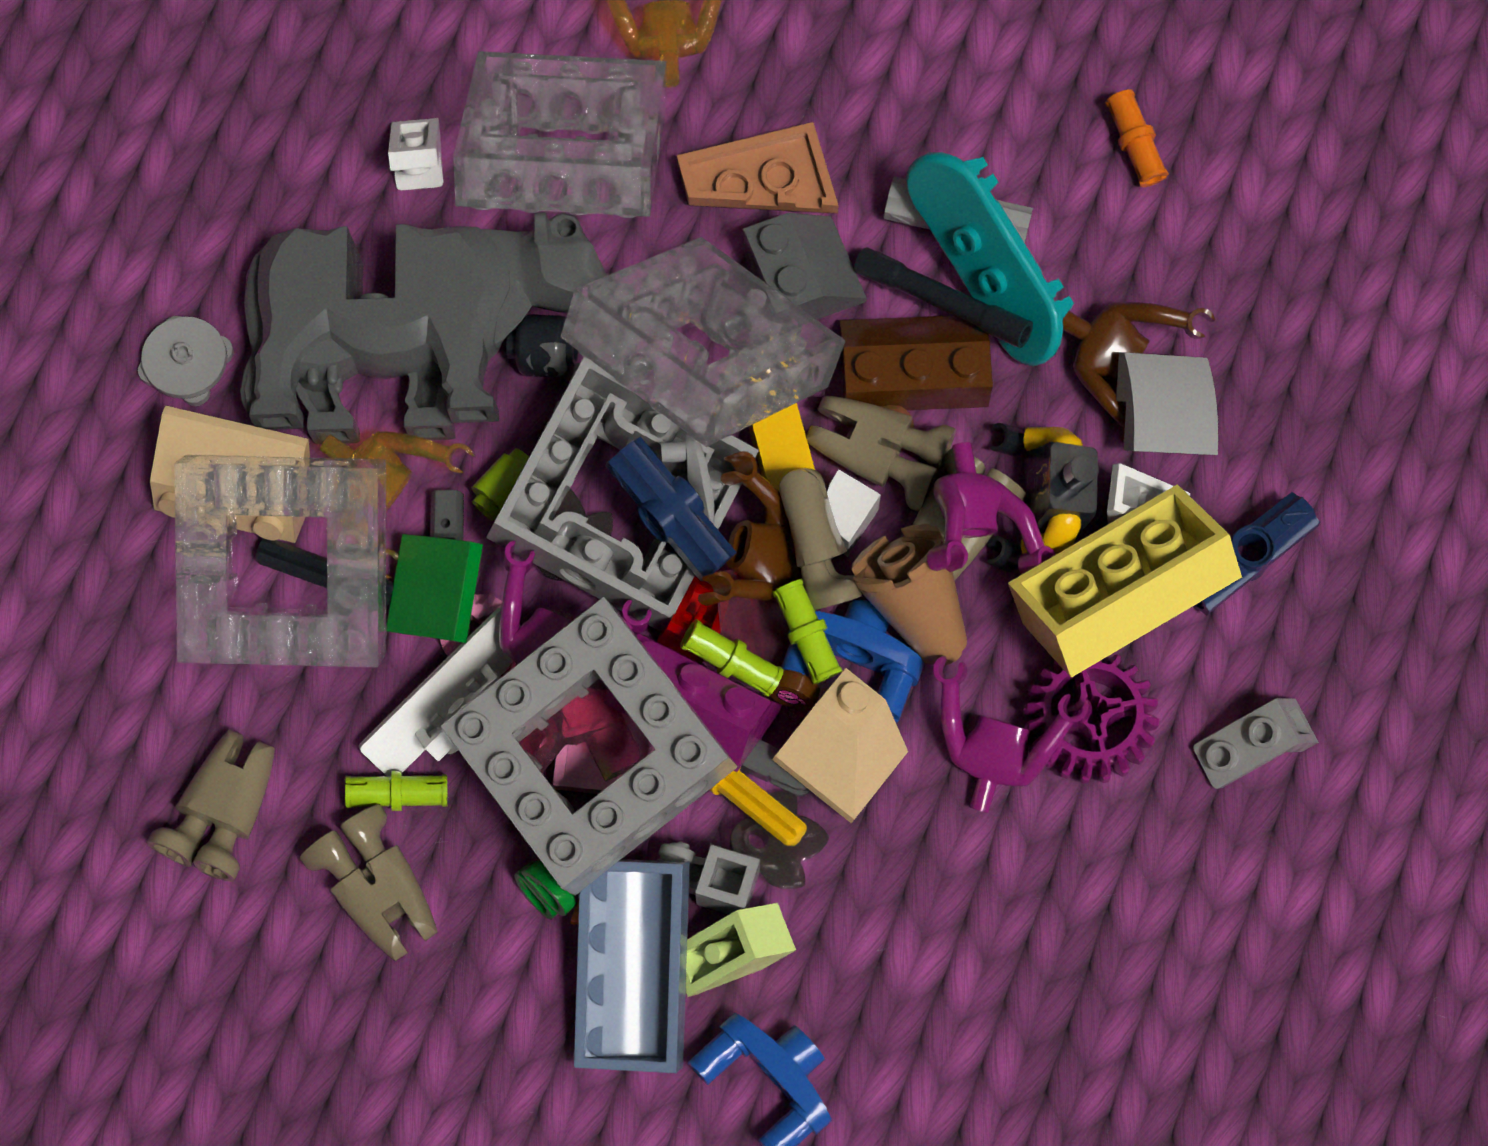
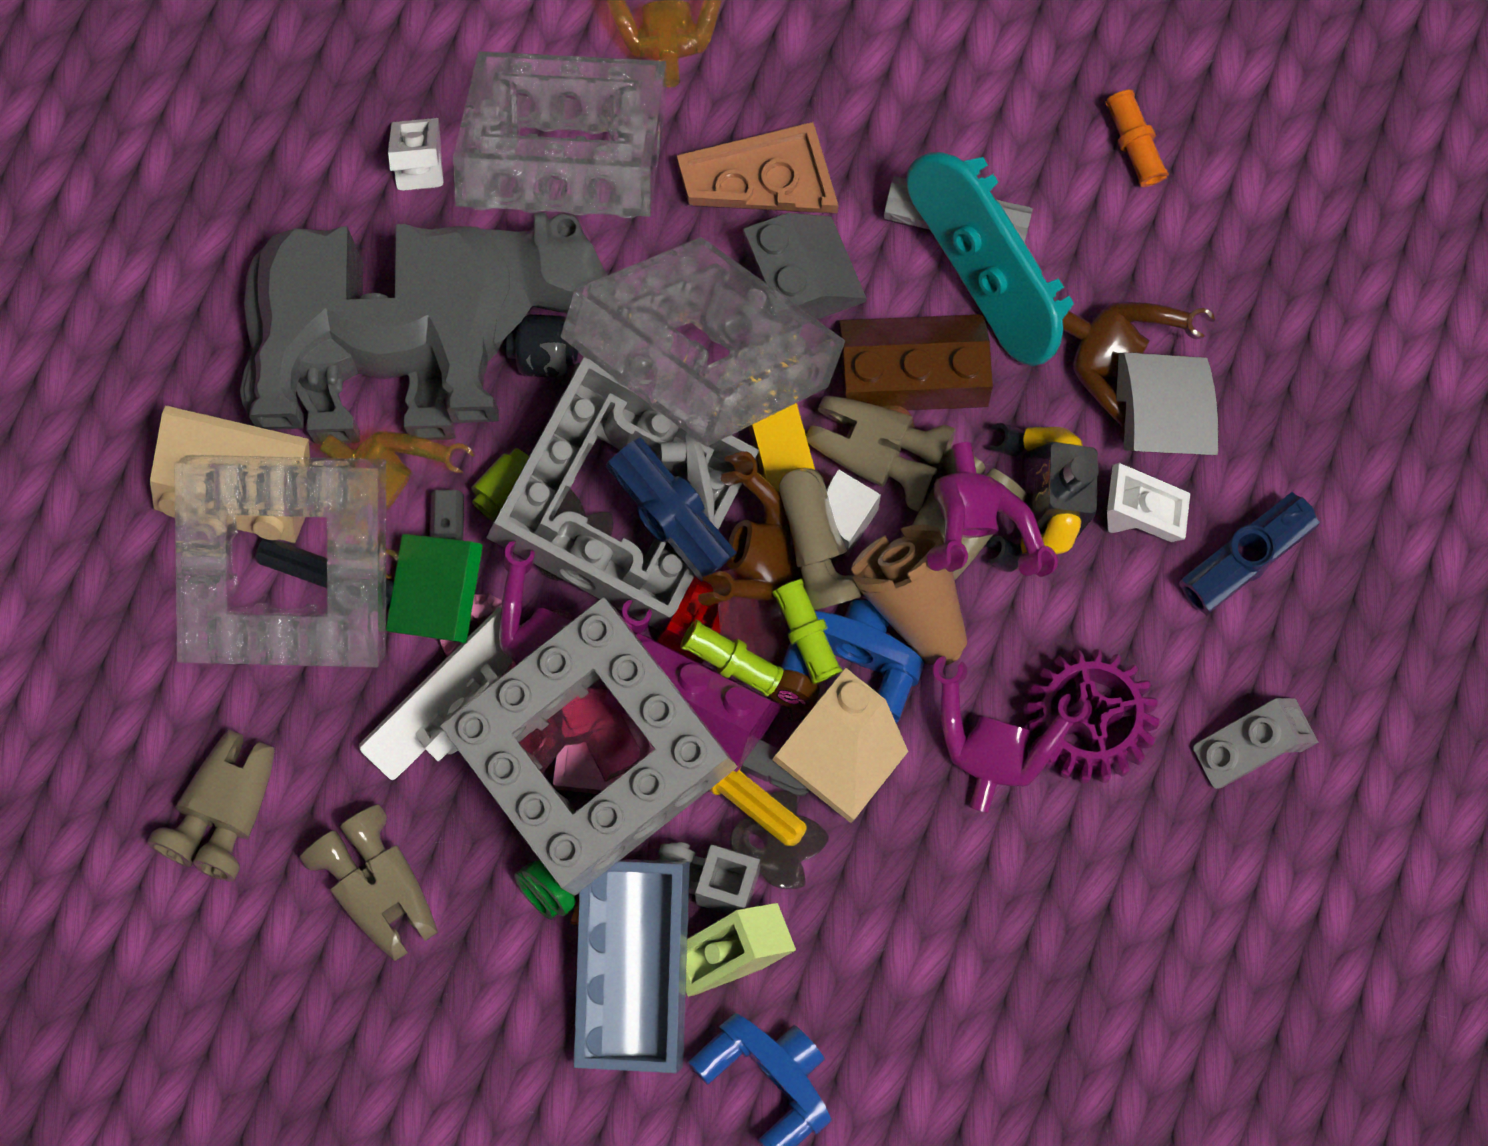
light grey piece [138,316,234,406] -> none
lime pin [345,771,448,811] -> none
black piece [854,247,1033,348] -> none
light yellow brick [1008,484,1242,678] -> none

